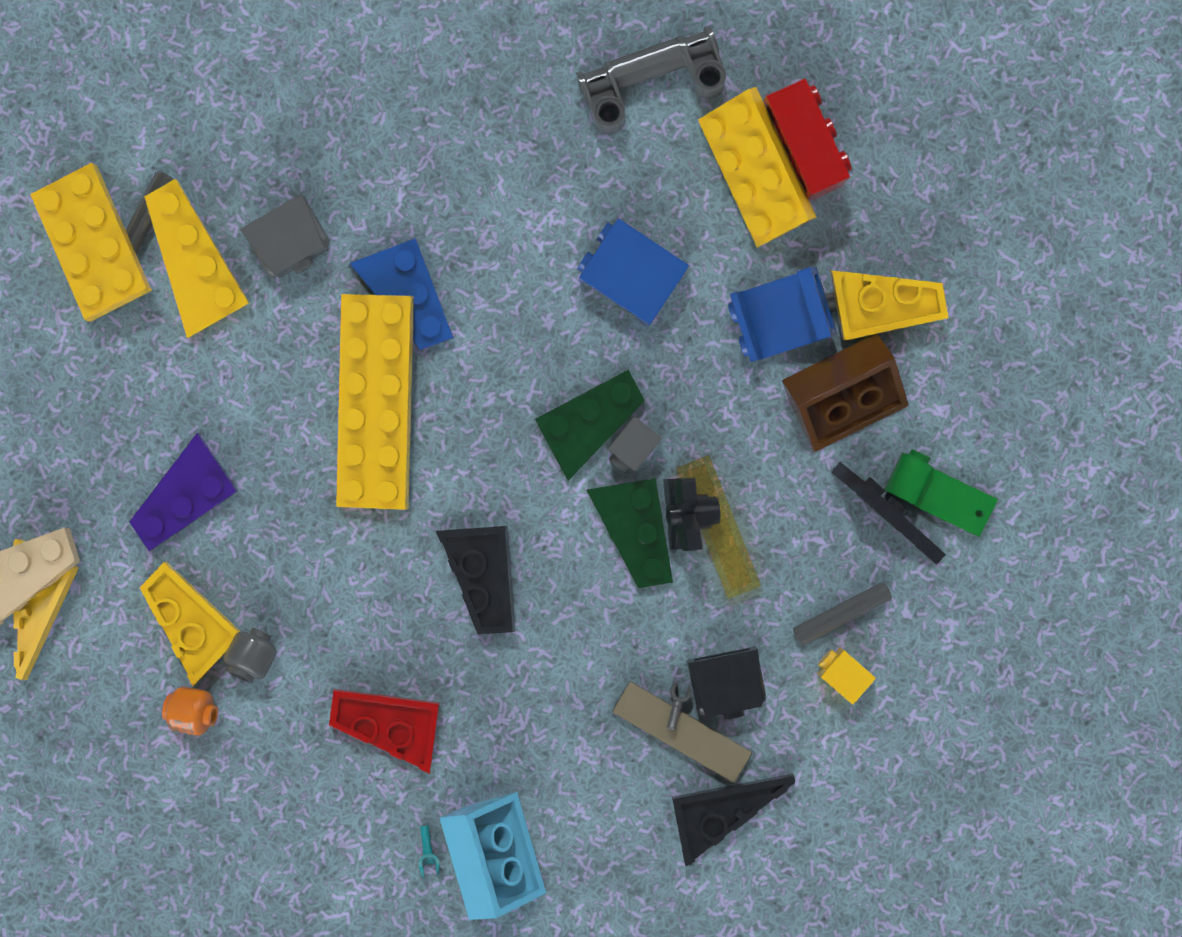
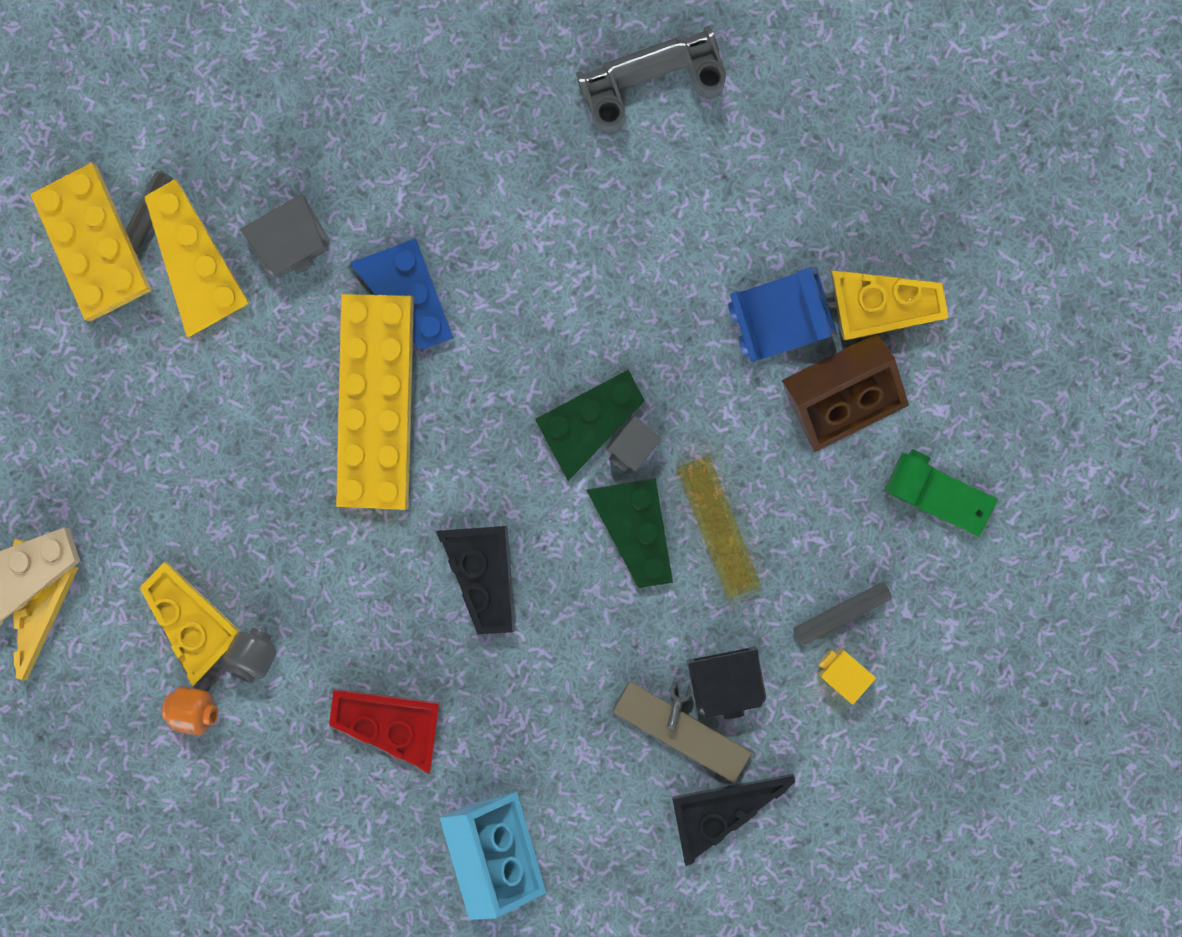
dark purple wing [129,433,238,551] -> none
teal hand [418,825,440,878] -> none
blue panel [577,218,689,327] -> none
black plant [663,478,721,551] -> none
yellow plate [698,87,817,247] -> none
red brick [763,78,852,201] -> none
black wing [831,462,946,565] -> none

